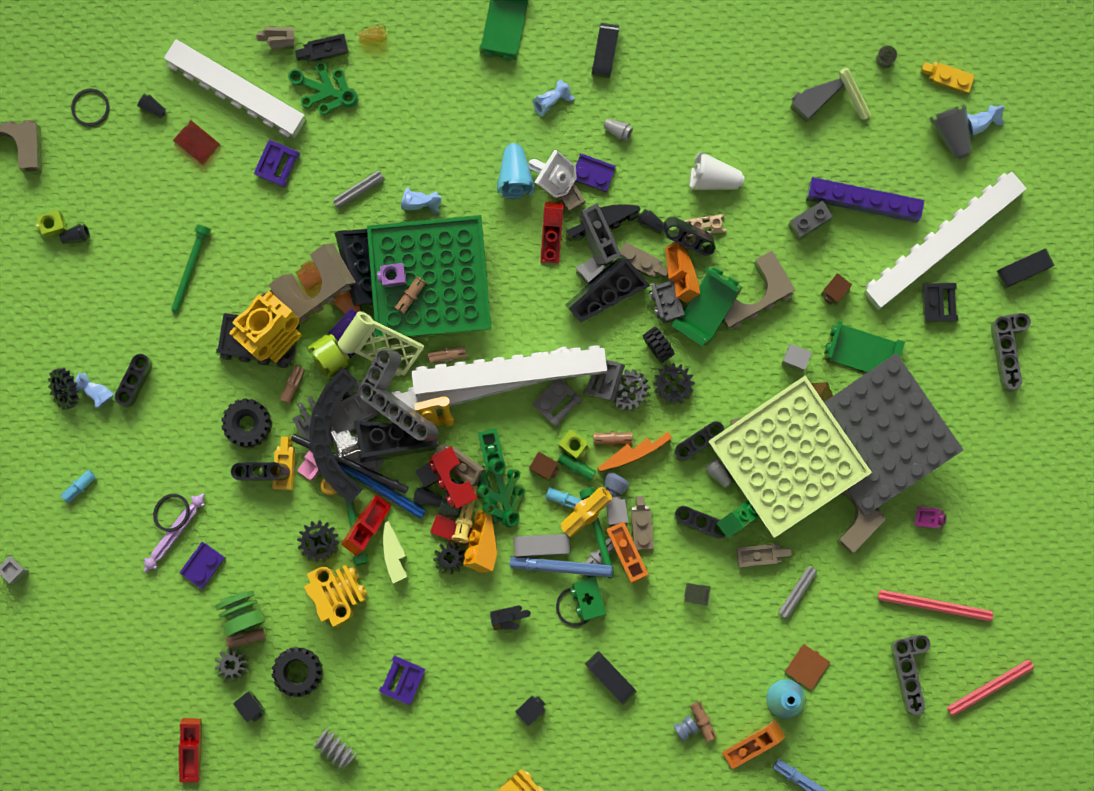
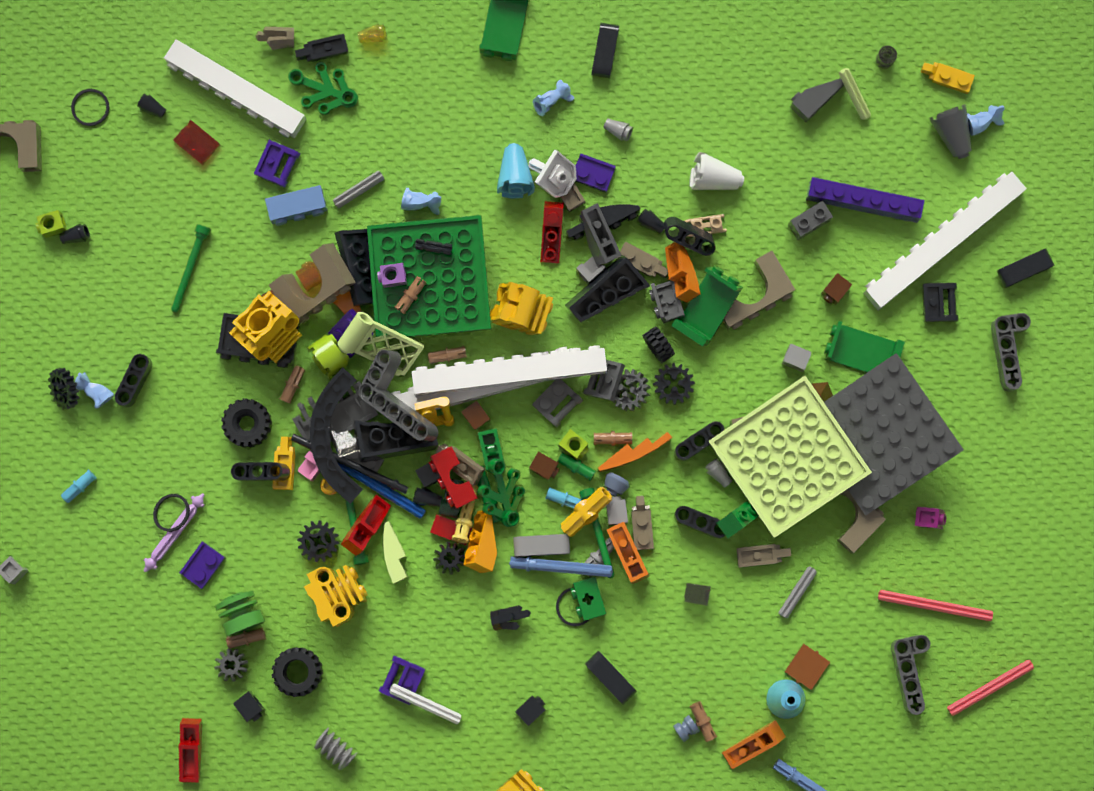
none -> medium blue brick [265,185,328,226]
none -> white axle [389,684,462,724]
none -> black axle [415,239,453,255]
none -> reddish brown panel [461,401,491,430]
none -> yellow piece [490,282,553,335]

